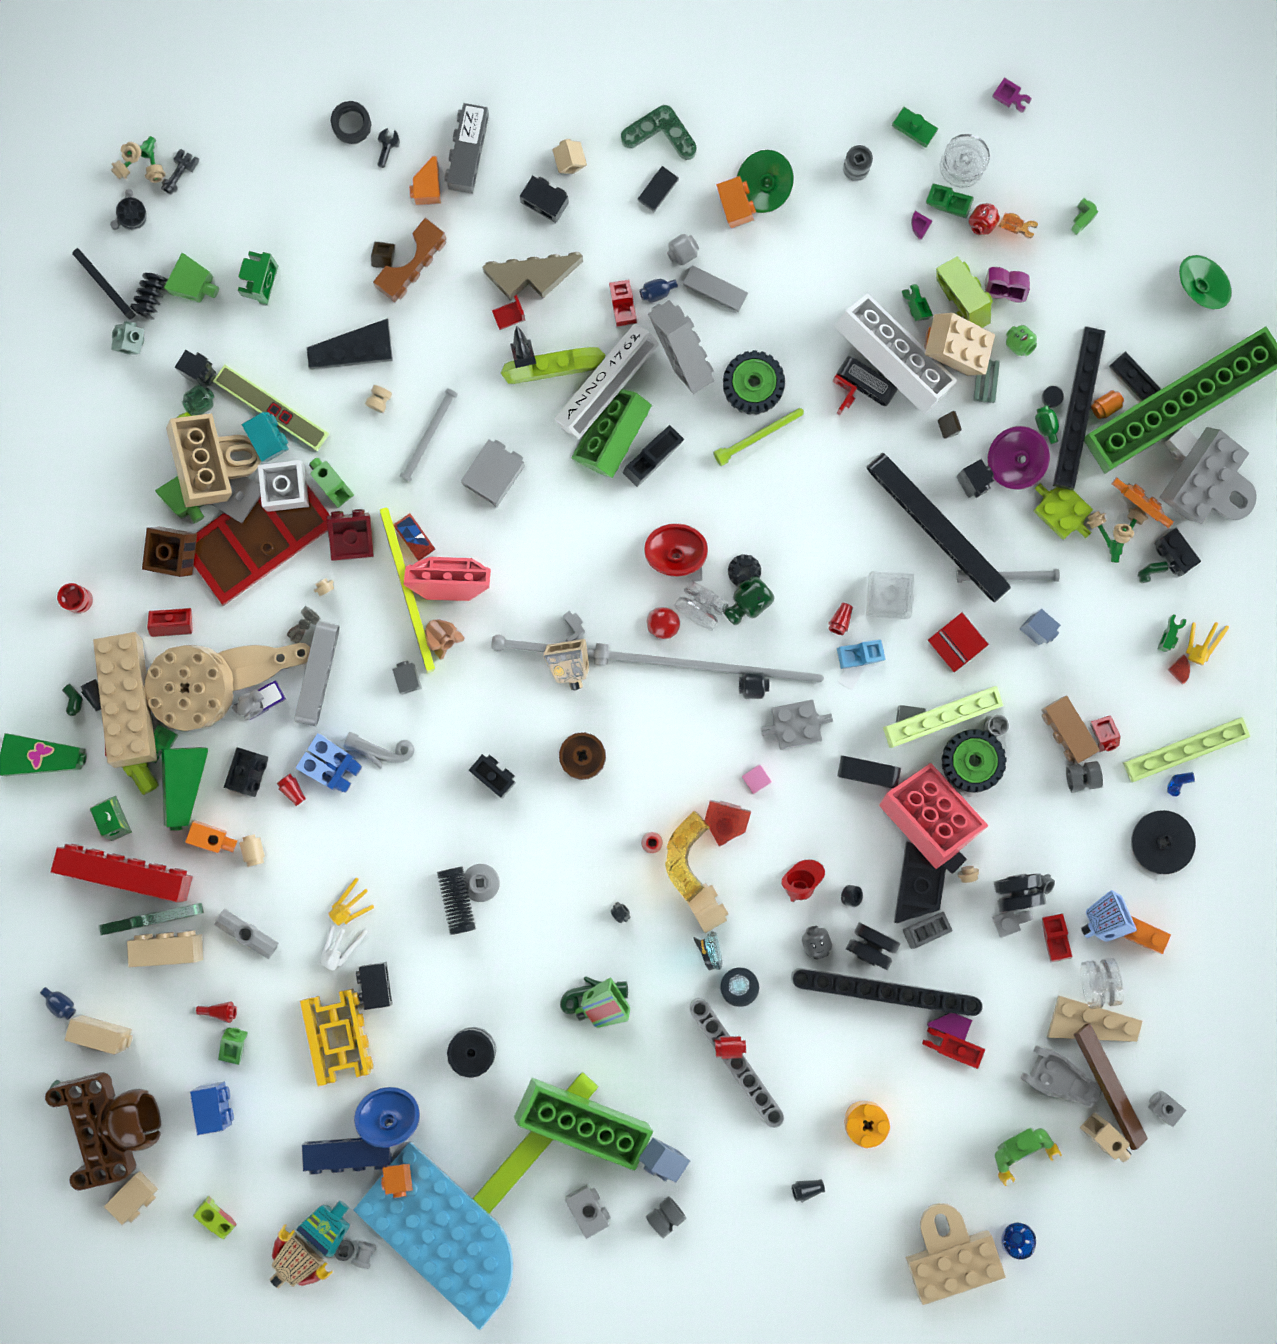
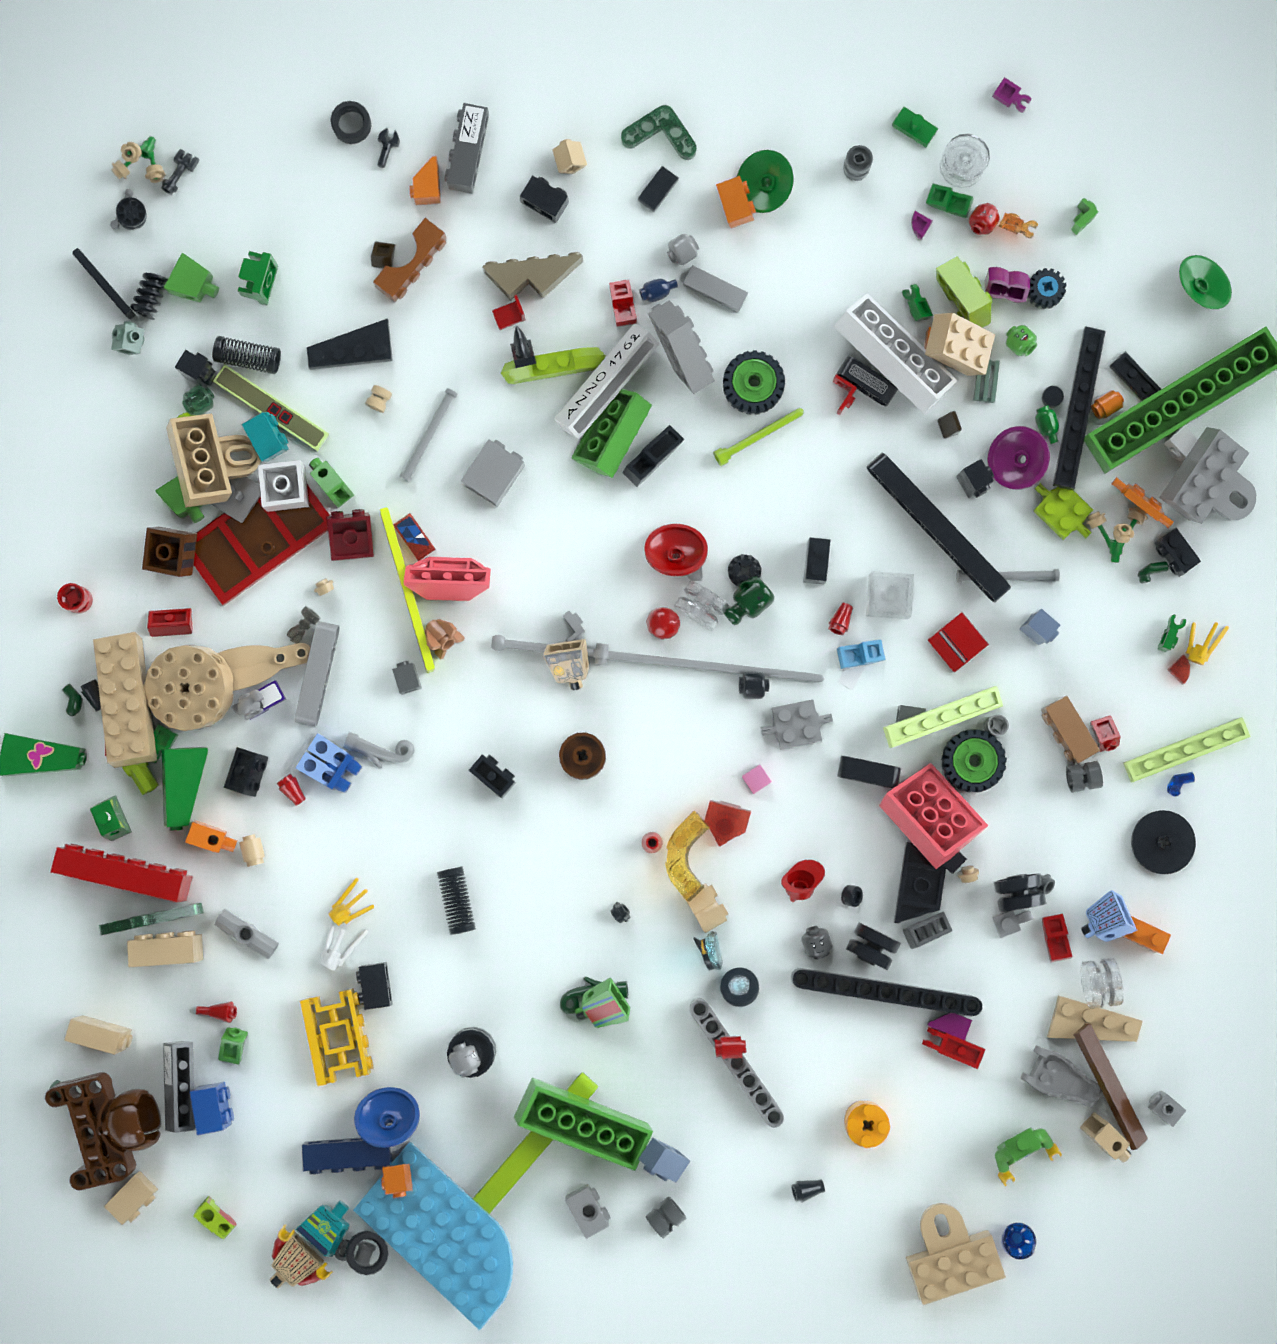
dark blue plant [40,987,76,1020] -> none
light grey piece [462,864,500,902] -> none
none -> dark grey brick [163,1041,195,1133]
none -> black piece [212,335,281,374]
none -> black tyre [345,1231,389,1275]
none -> light grey head [448,1043,481,1077]
none -> black brick [803,537,831,585]
none -> black wheel [1027,268,1067,309]

